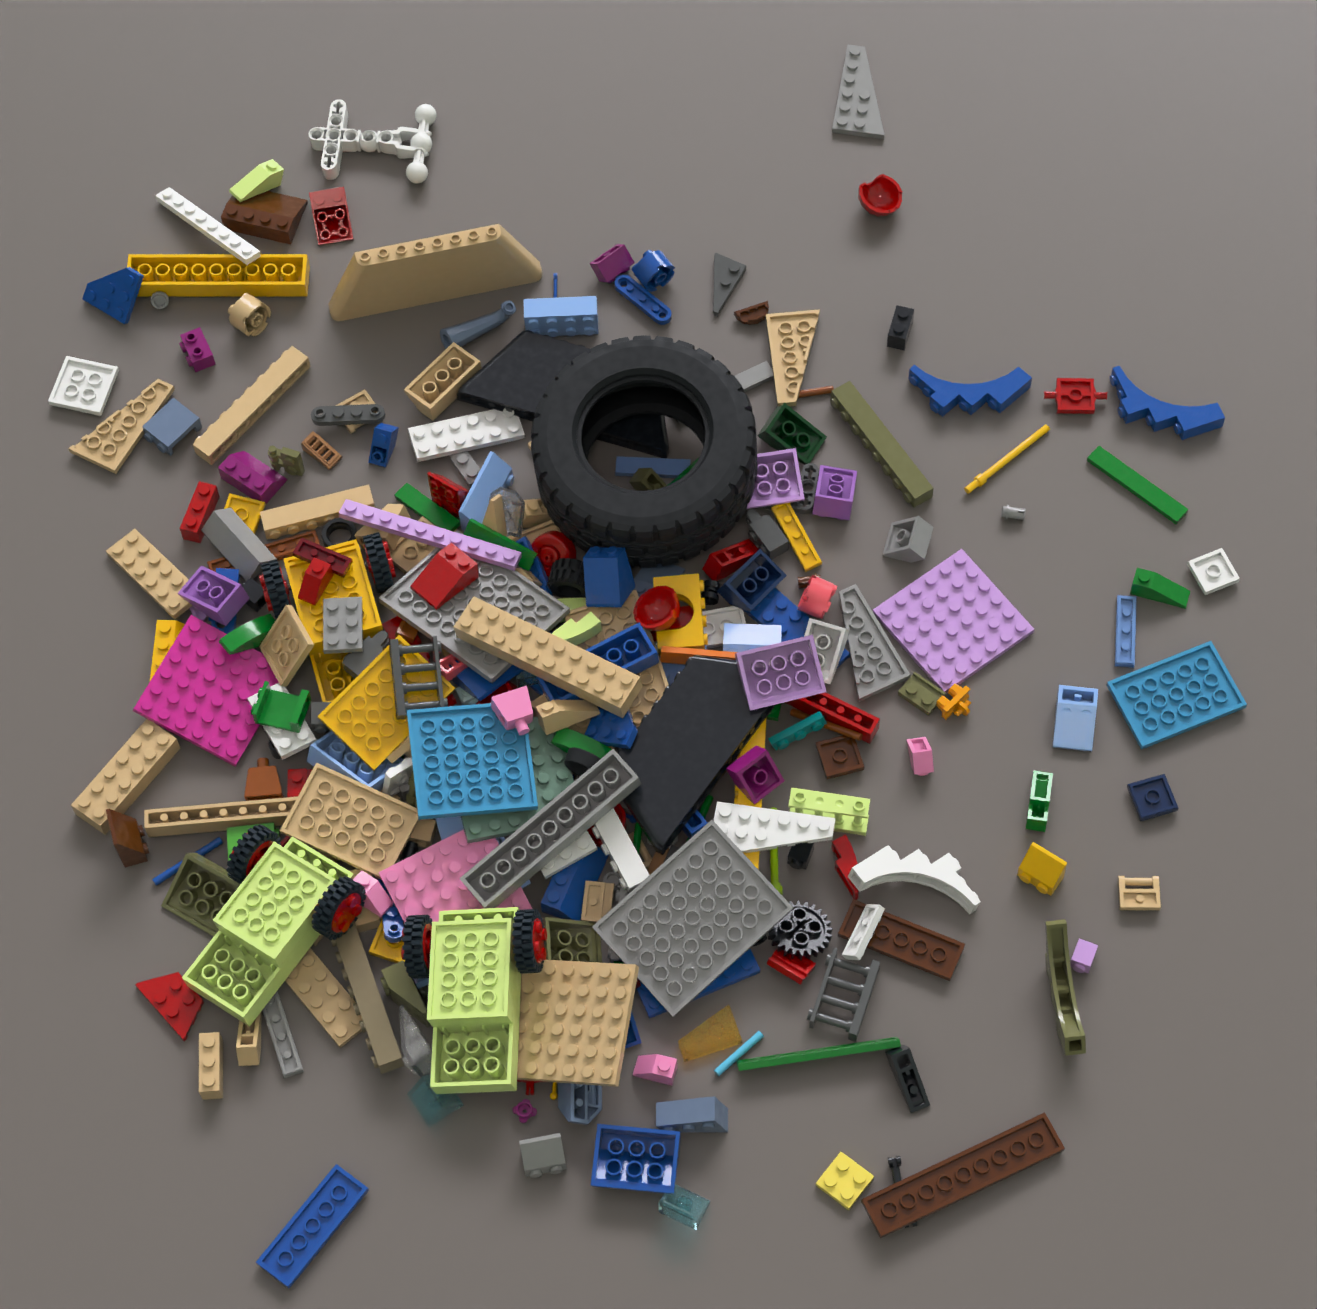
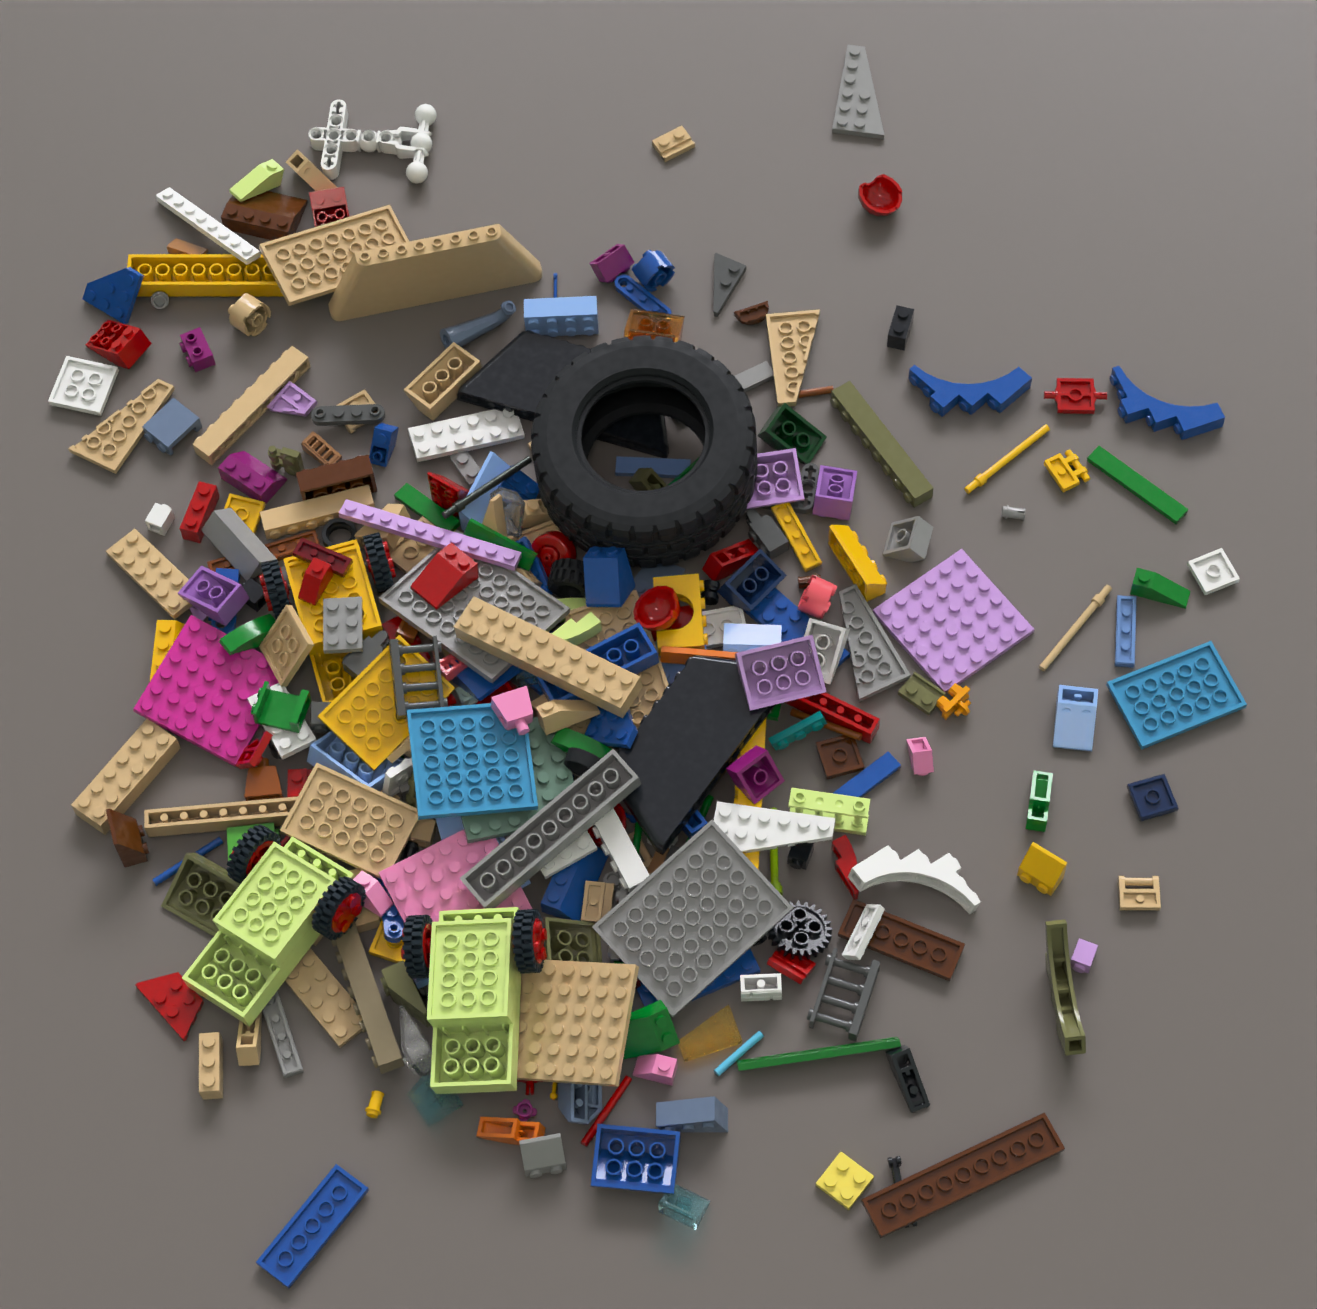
none -> red slope [85,320,152,369]
none -> white brick [145,503,175,536]
none -> medium nougat slope [167,238,208,254]
none -> red wing [235,731,273,769]
none -> tan plate [259,205,409,306]
none -> lavender wing [267,381,318,417]
none -> tan slope [286,149,338,191]
none -> reddish brown brick [296,455,378,501]
none -> yellow pin [365,1090,385,1118]
none -> pearl dark grey bar [442,456,532,519]
none -> orange slope [476,1116,546,1145]
none -> blue plate [498,465,539,503]
none -> red bar [580,1075,632,1147]
none -> green slope [623,1000,680,1060]
none -> clear orange slope [624,308,685,343]
none -> tan plate [652,125,695,162]
none -> white brick [740,973,782,1002]
none -> yellow slope [828,525,887,602]
none -> blue tile [833,751,901,797]
none -> tan bar [1039,585,1112,671]
none -> yellow plate [1044,449,1091,493]

